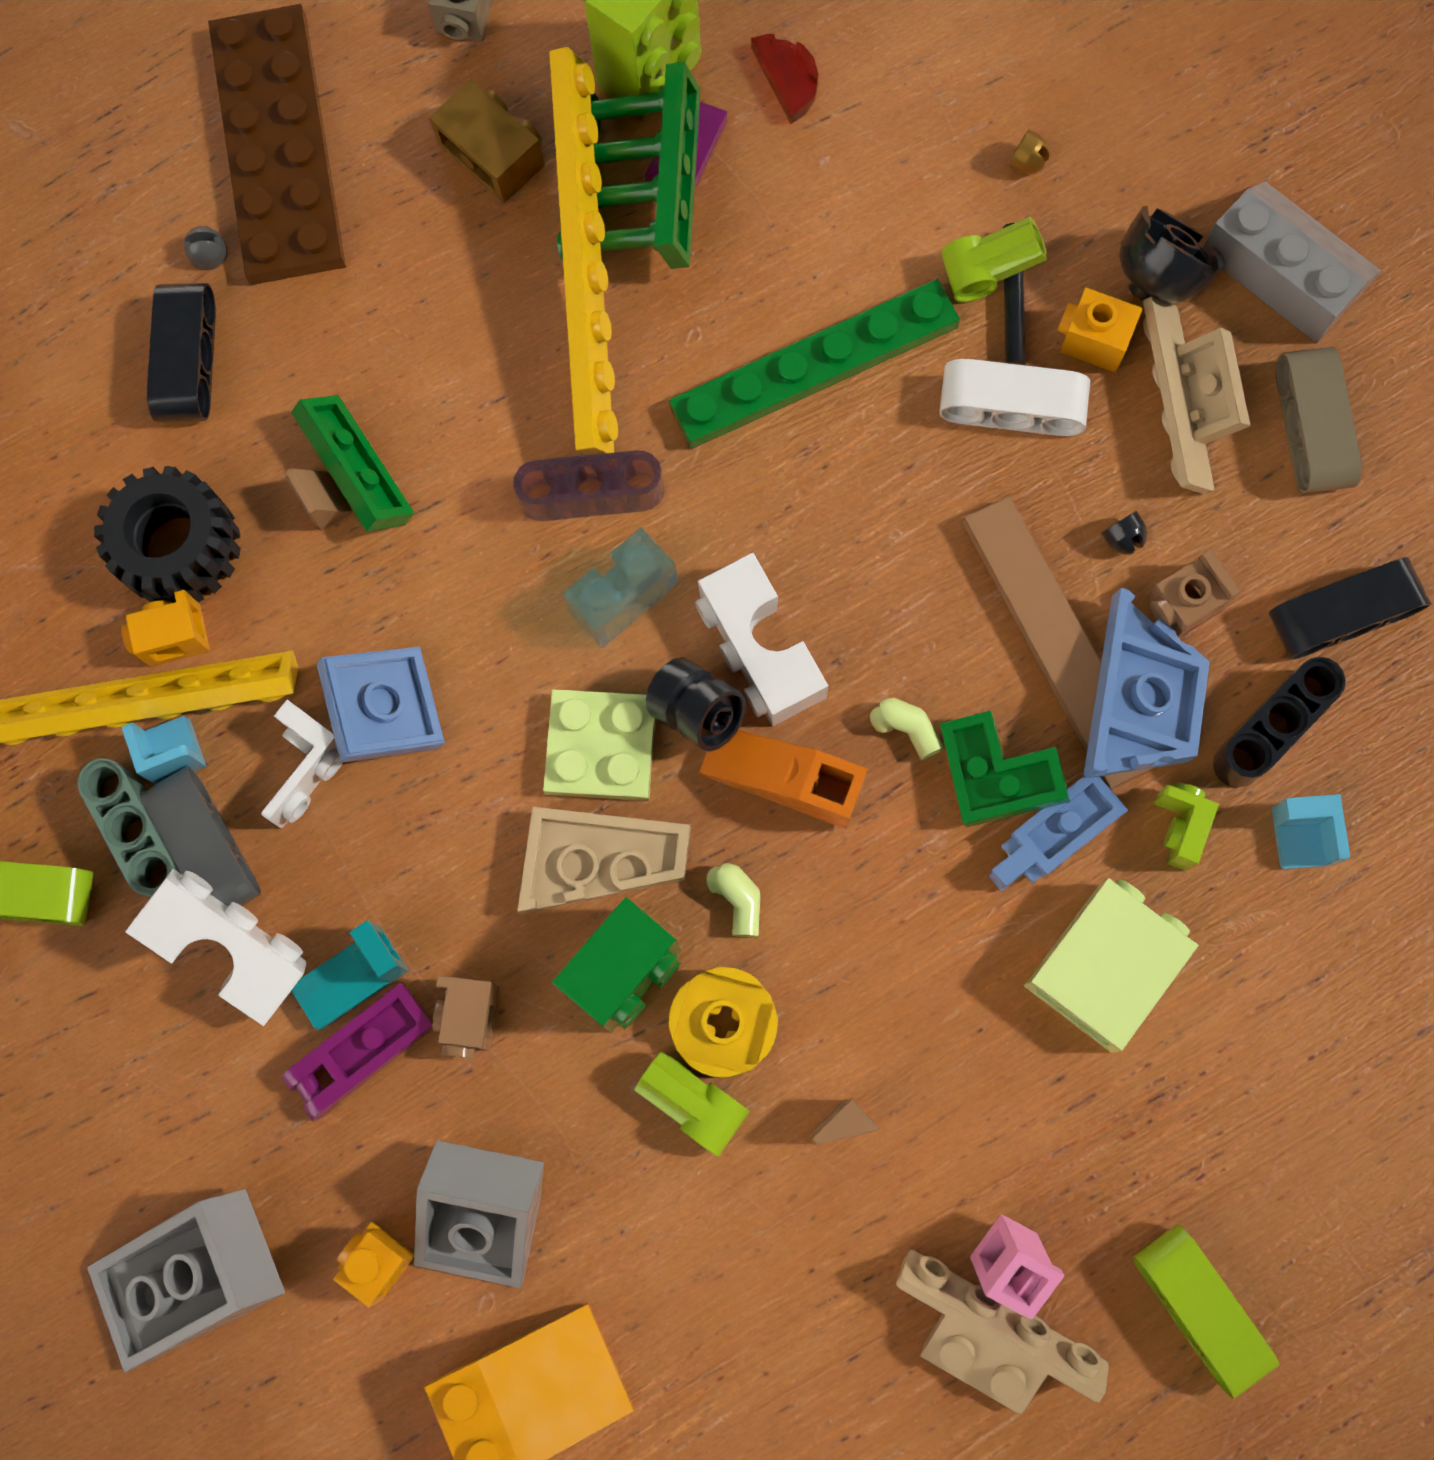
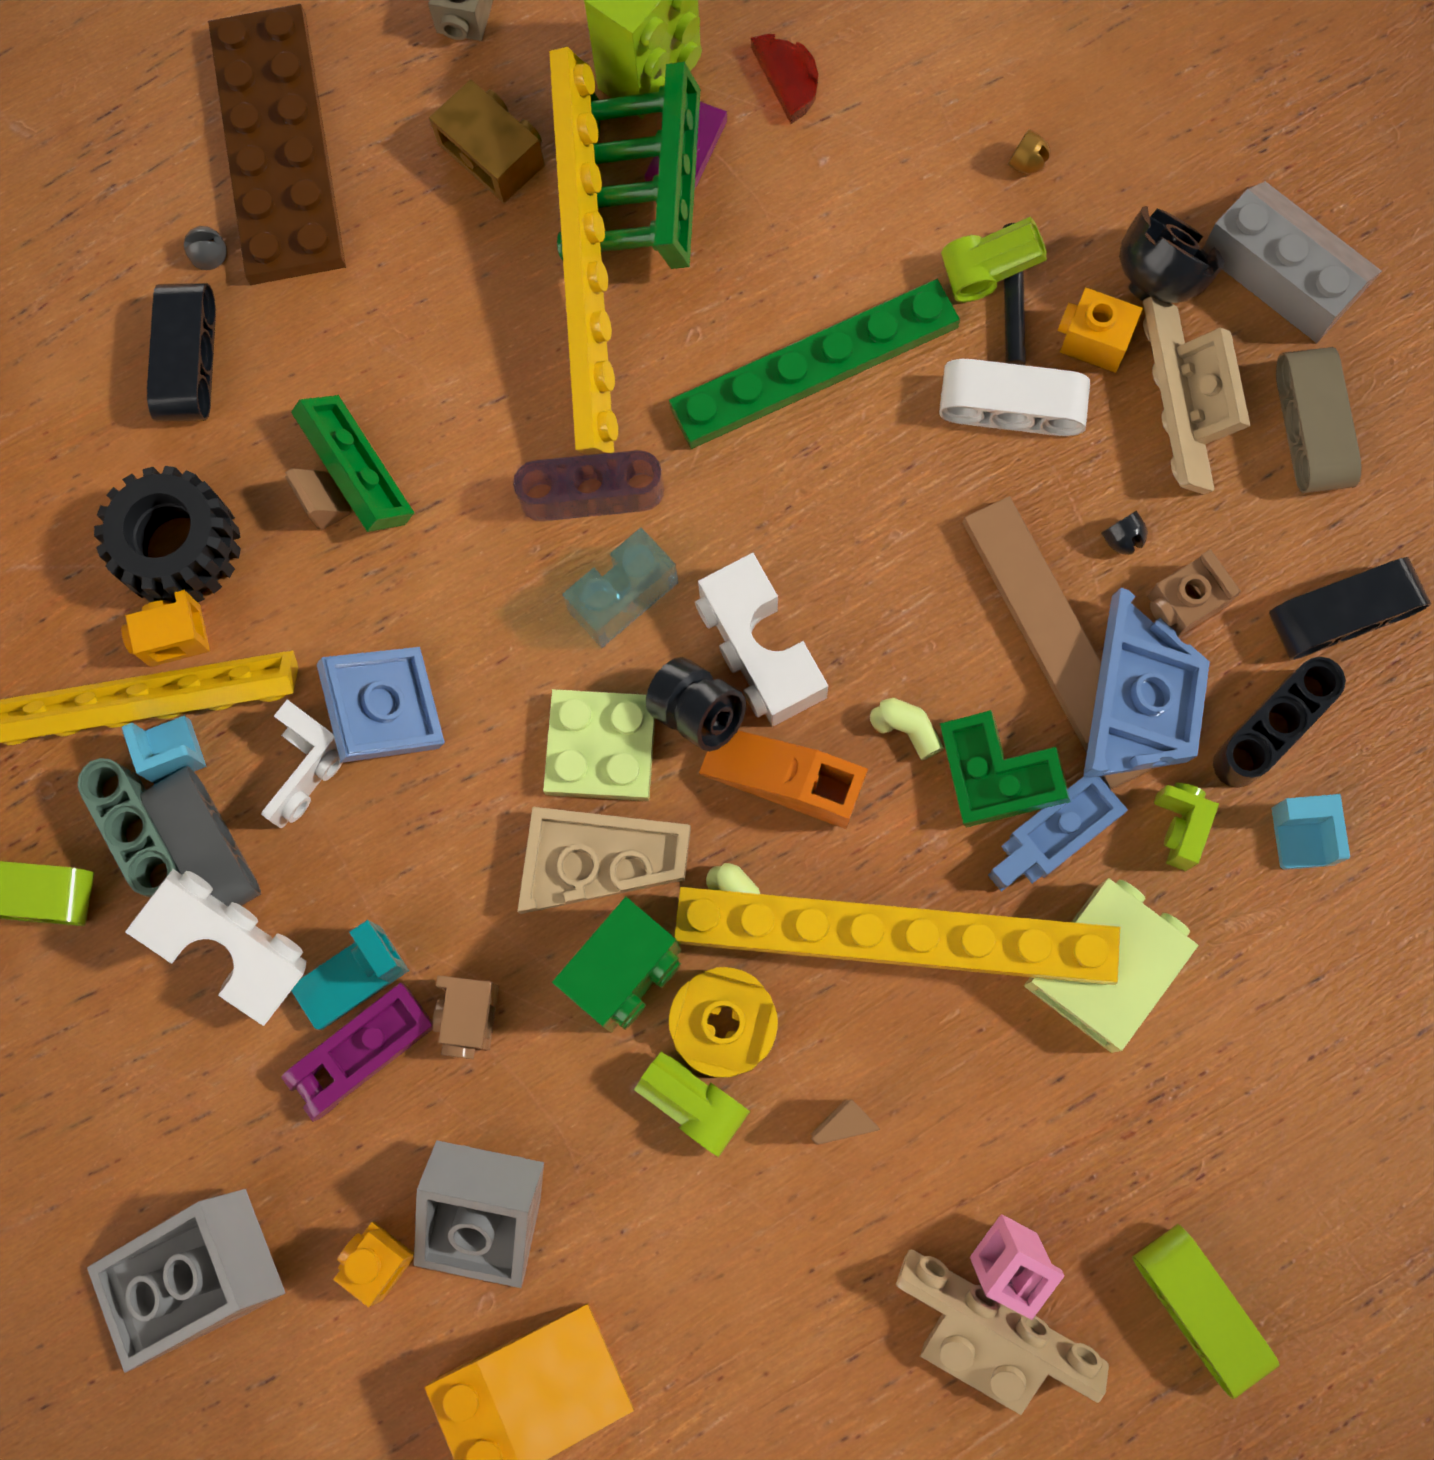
none -> yellow plate [675,887,1120,985]

